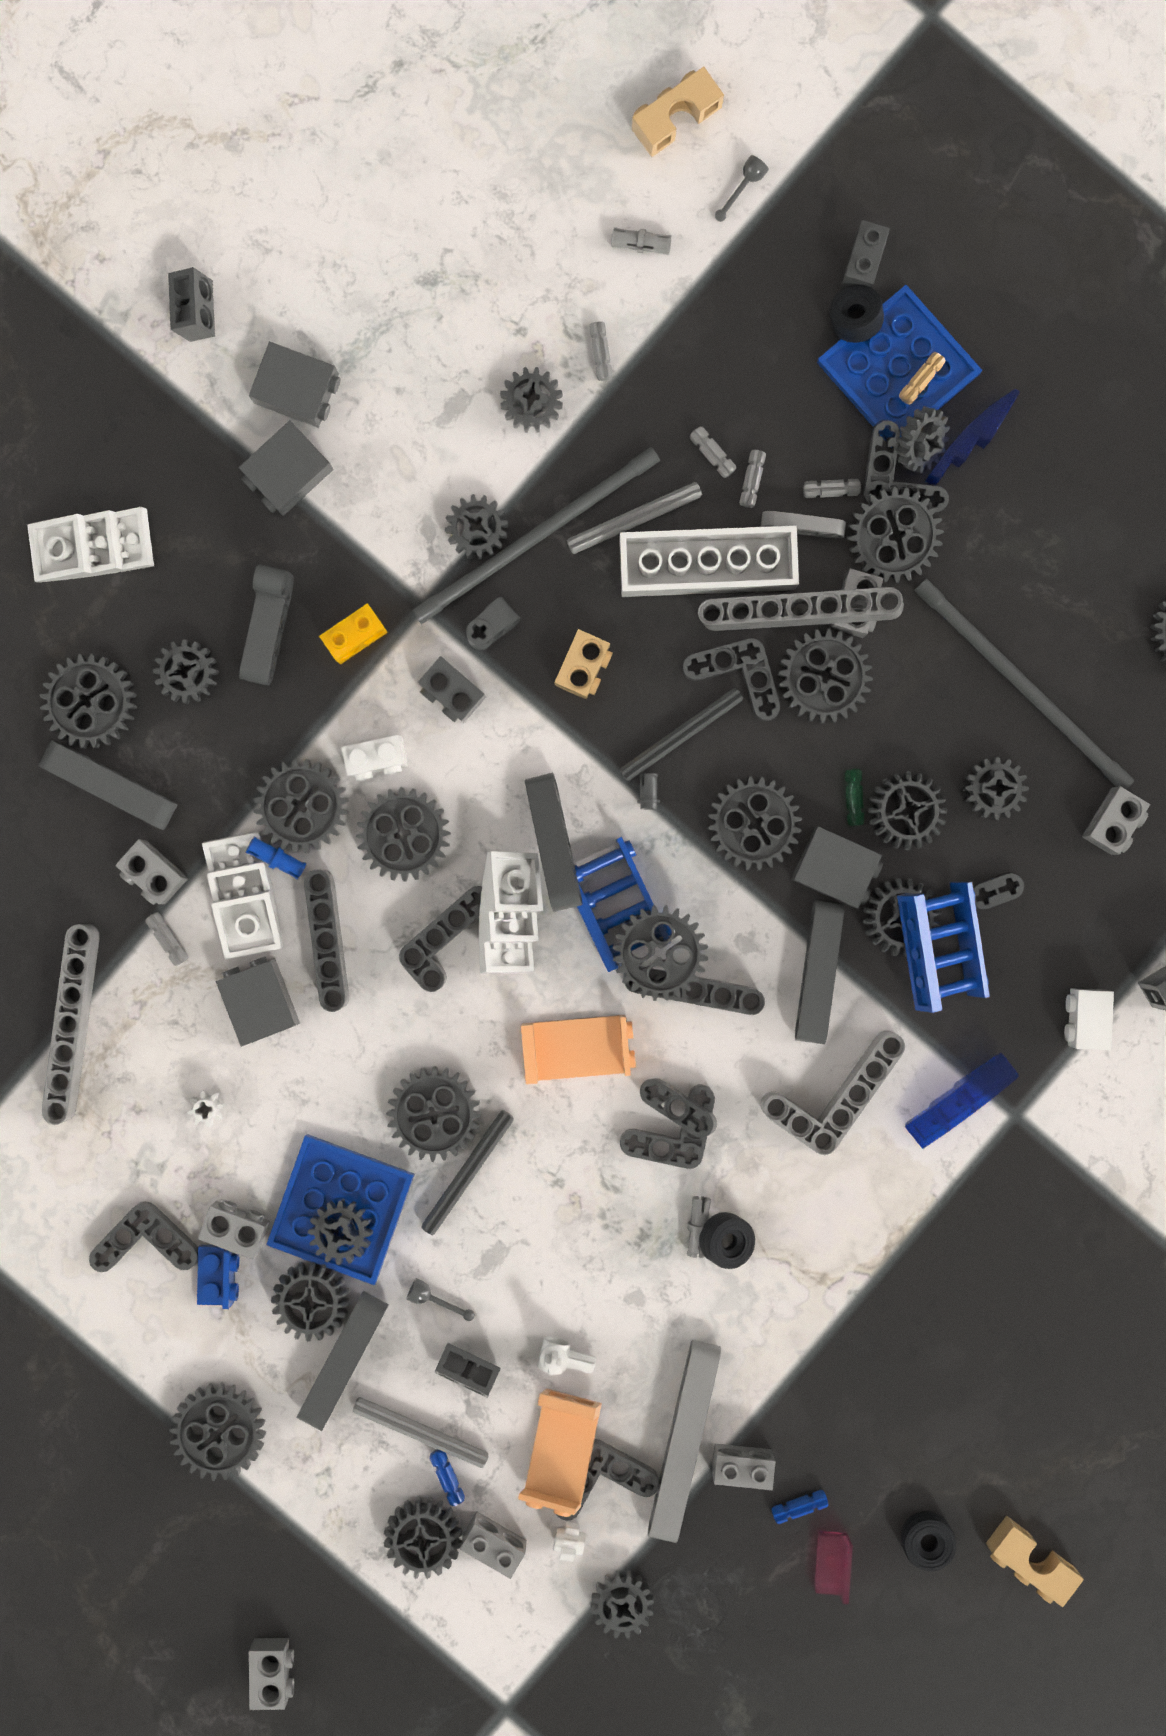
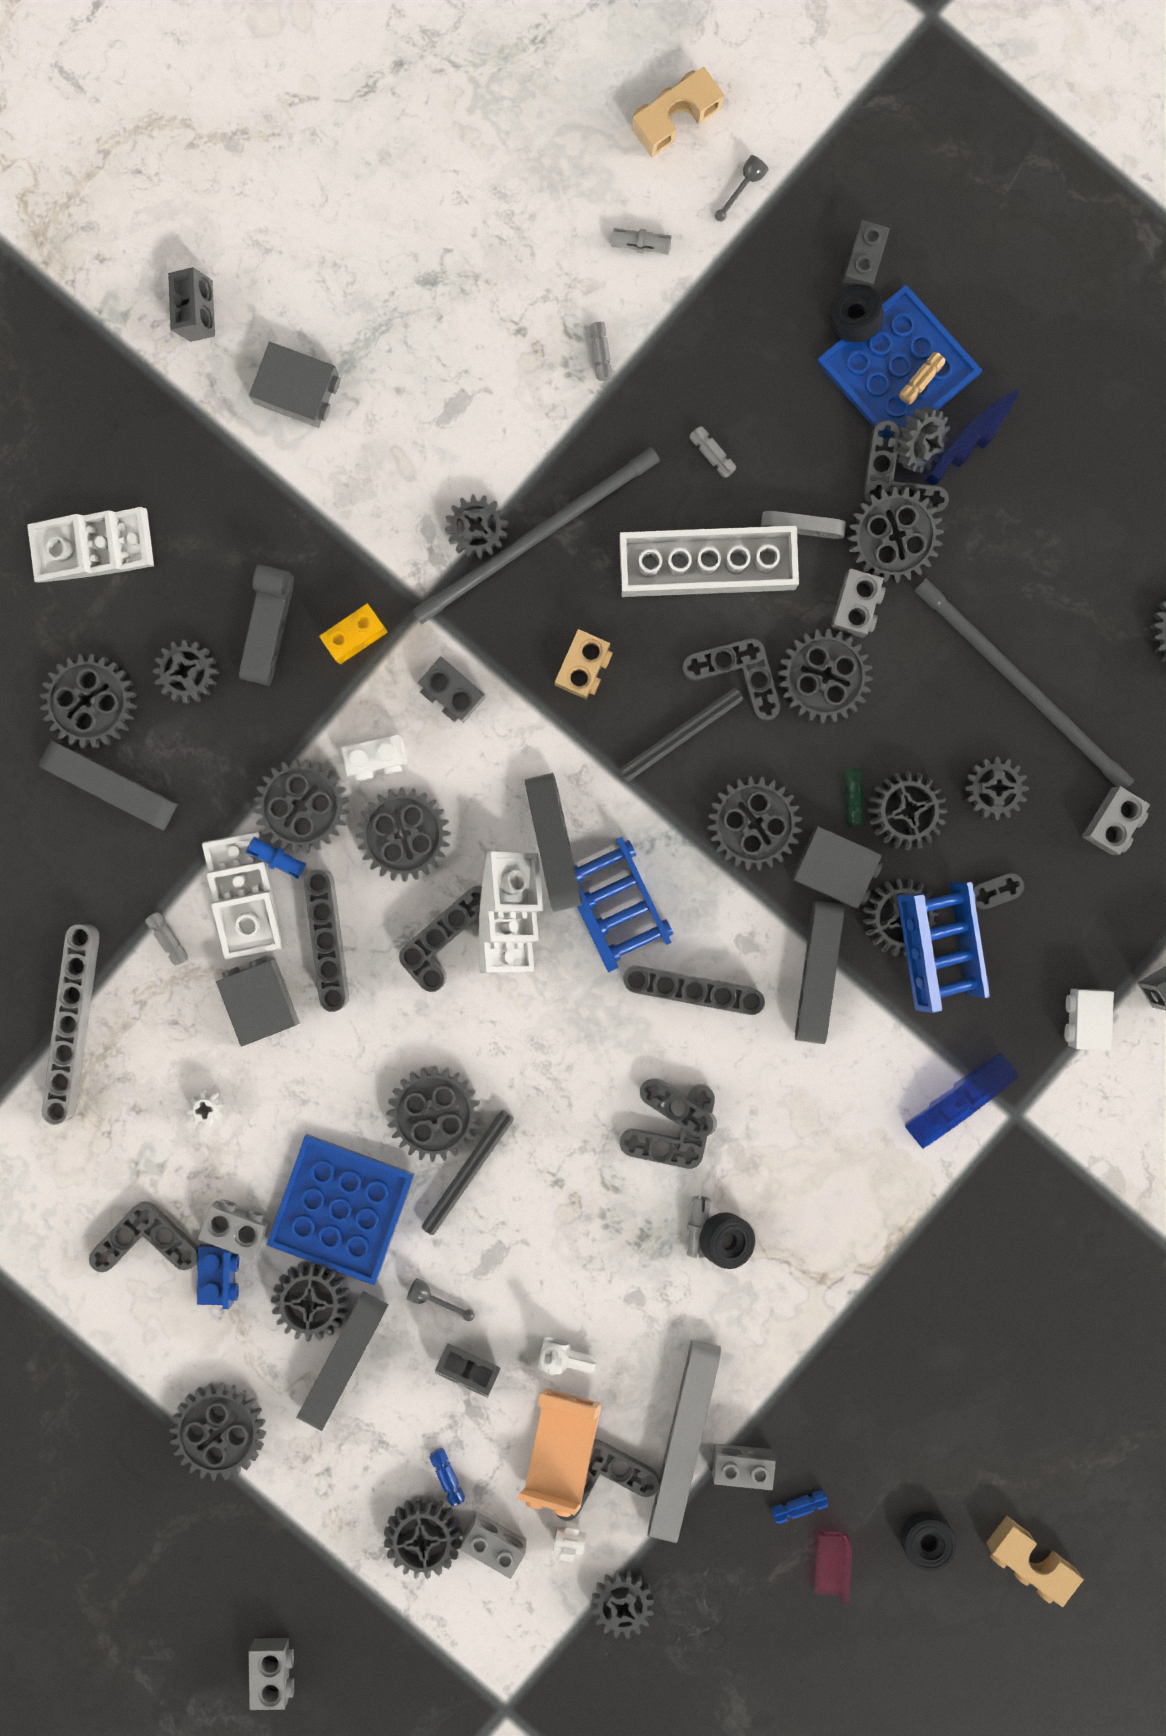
light grey brick [115,839,189,905] -> none
dark grey brick [238,420,334,516] -> none
dark grey gear [308,1199,373,1265] -> none
light grey axle [353,1397,488,1468] -> none
dark grey piece [466,596,521,650] -> none
dark grey gear [500,367,563,433] -> none
light nougat panel [521,1015,636,1084] -> none
light grey axle [567,482,702,554] -> none
dark grey gear [613,905,708,1001] -> none
dark grey pin [637,773,660,810] -> none
light grey beam [698,587,904,631] -> none
light grey axle [739,450,766,508] -> none
light grey beam [761,1031,905,1155] -> none
light grey axle [803,479,861,498] -> none

